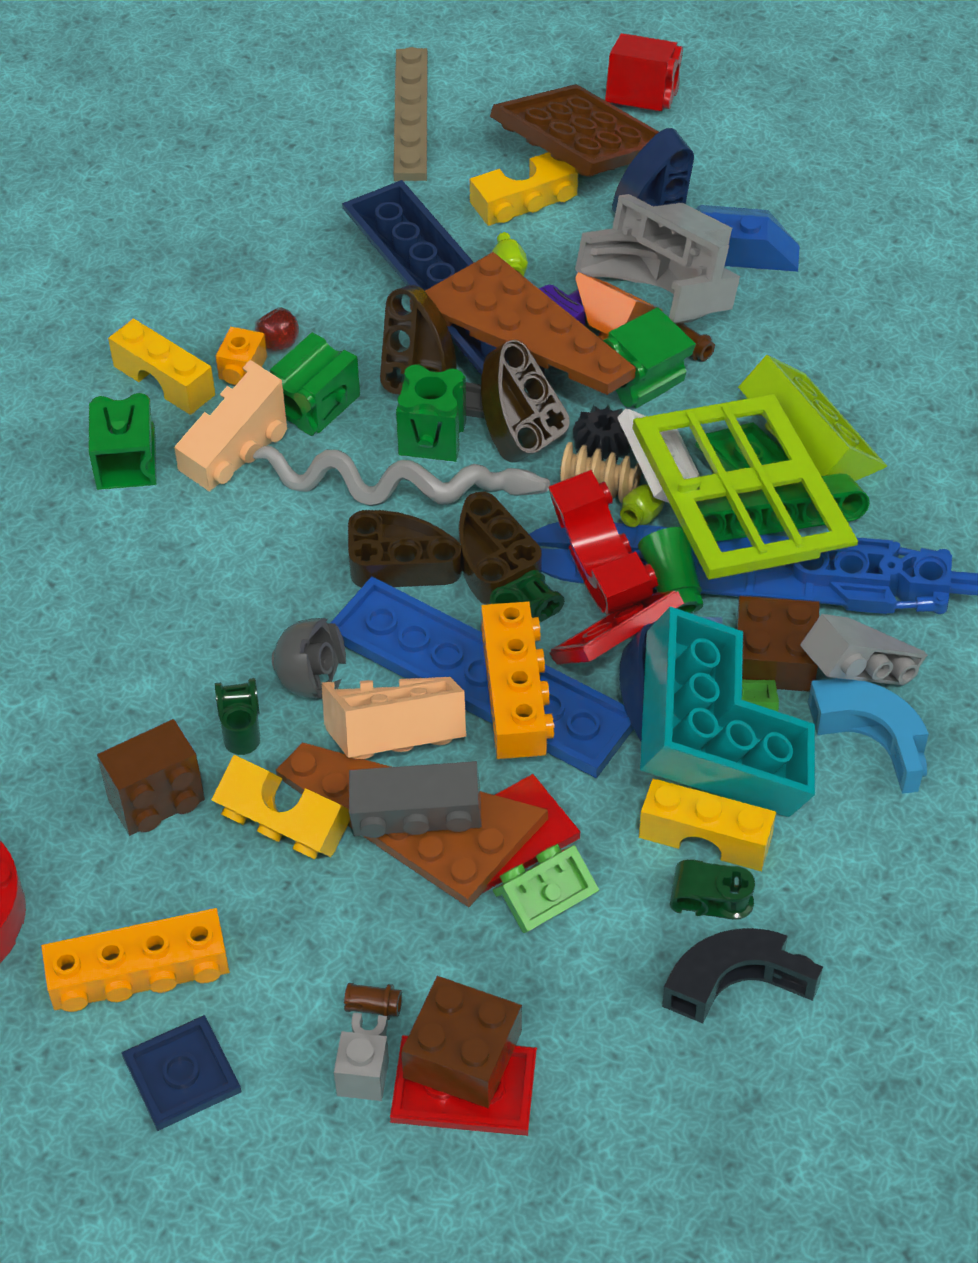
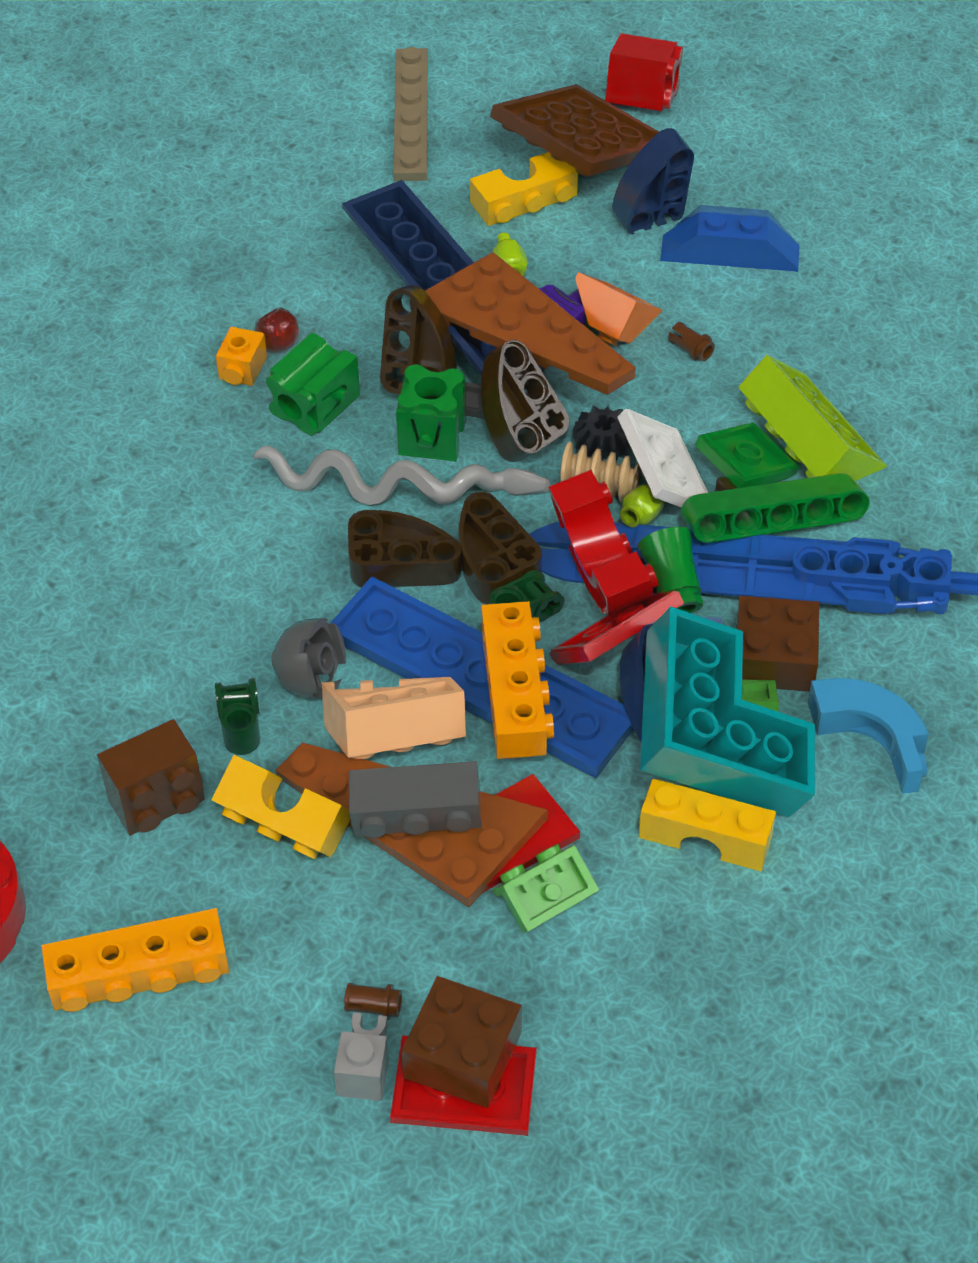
green piece [89,393,157,490] -> none
yellow arch [108,318,216,415] -> none
dark blue tile [121,1015,242,1131] -> none
light nougat wedge [174,360,287,492] -> none
light grey piece [575,194,740,323] -> none
green piece [603,307,696,408] -> none
lime door [632,394,858,580] -> none
black arch [662,928,823,1024] -> none
dark green piece [670,859,755,920] -> none
light grey slope [800,614,928,685] -> none

